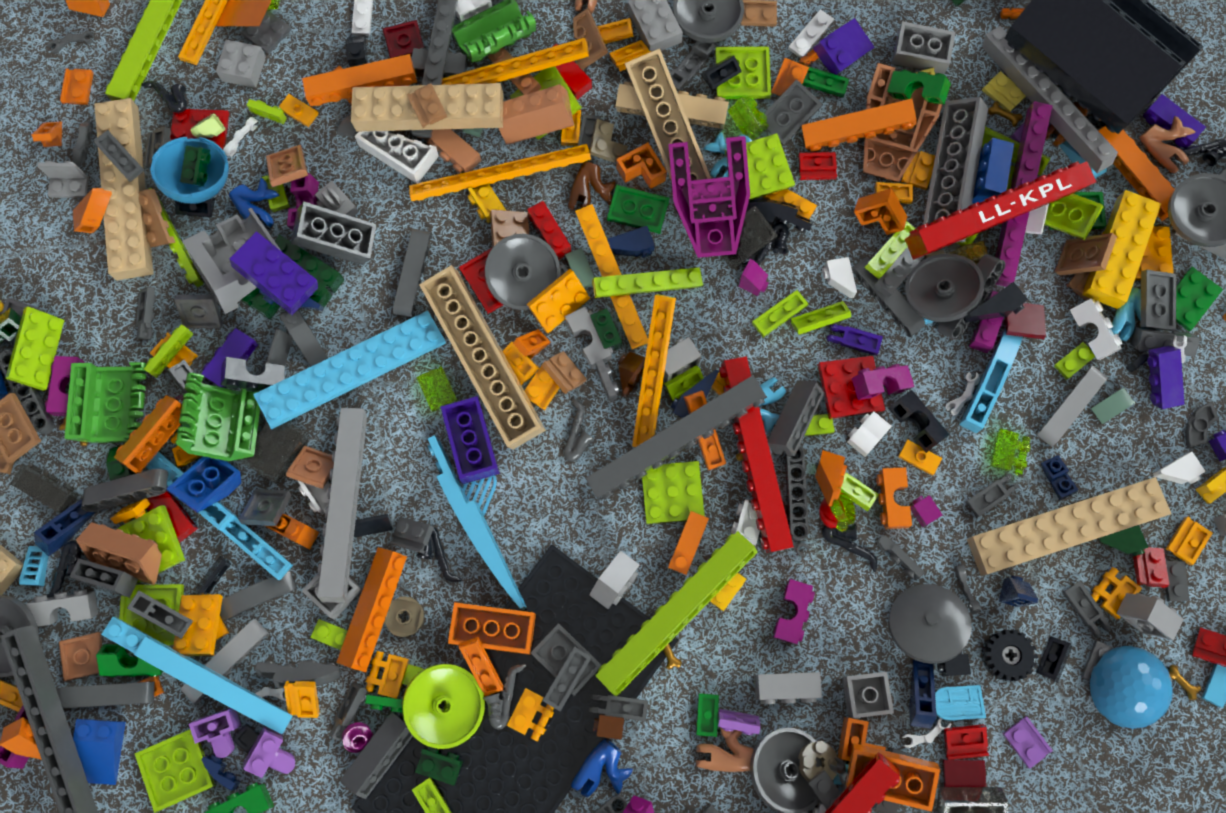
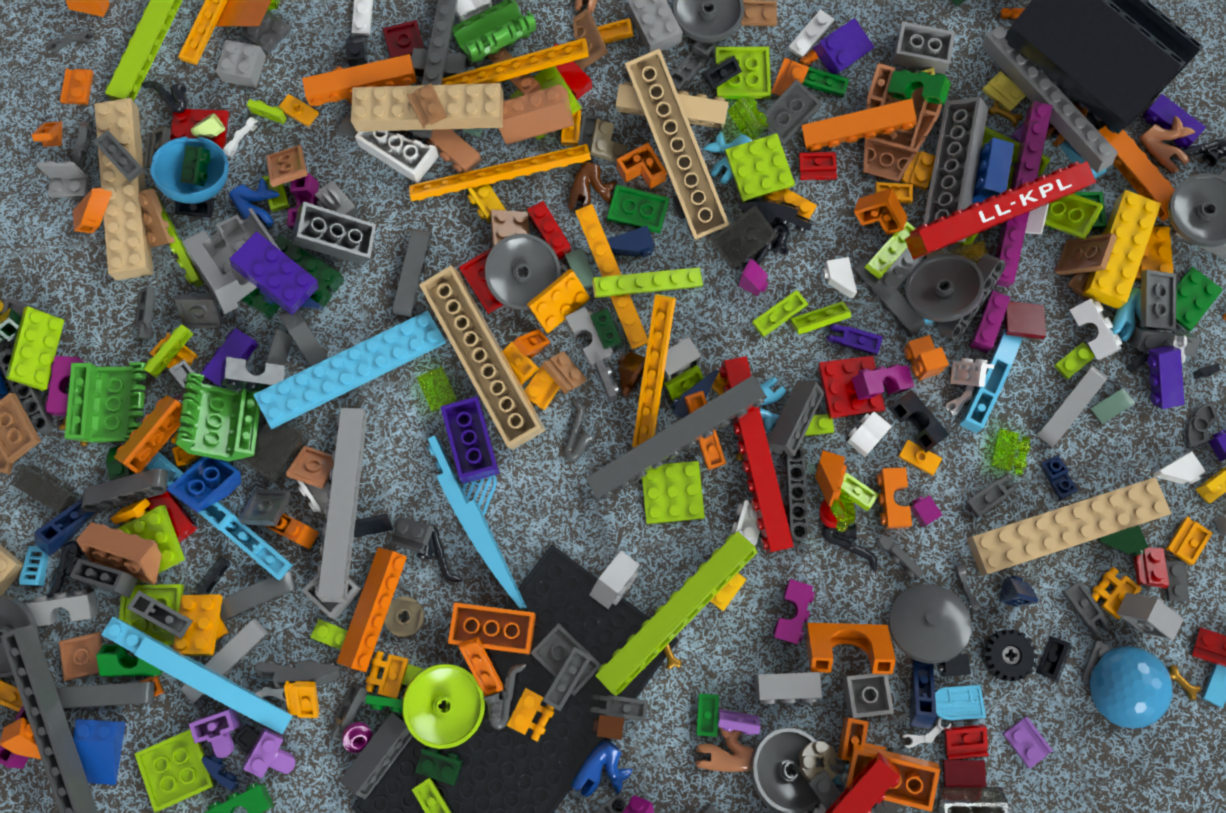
light orange plate [609,40,651,72] -> none
magenta wedge [668,136,750,258] -> none
orange slope [668,511,709,575] -> none
black slope [963,282,1028,322] -> none
none -> orange arch [805,623,896,674]
none -> orange brick [904,335,949,381]
none -> white bracket [950,358,995,387]
none -> black tile [1193,364,1221,379]

